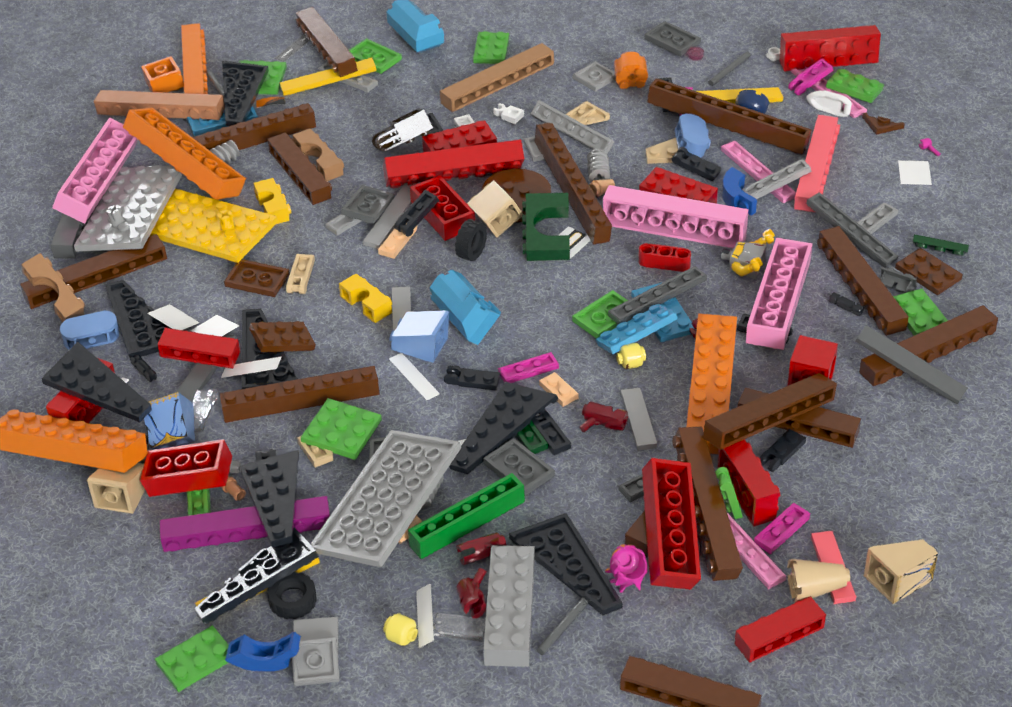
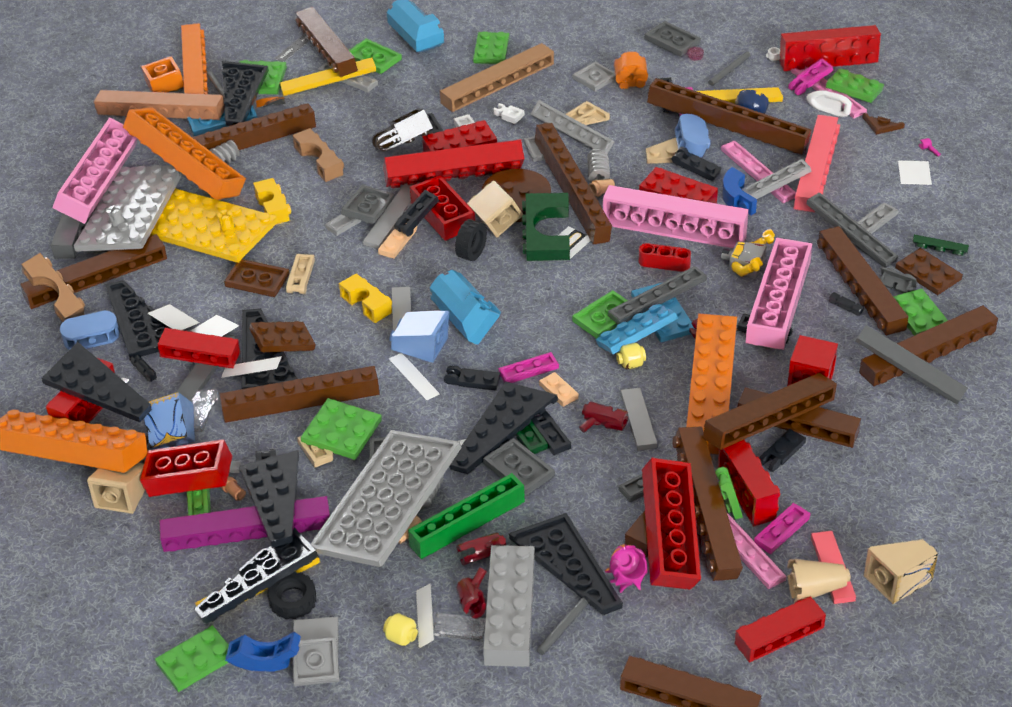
reddish brown brick [267,132,332,205] -> none

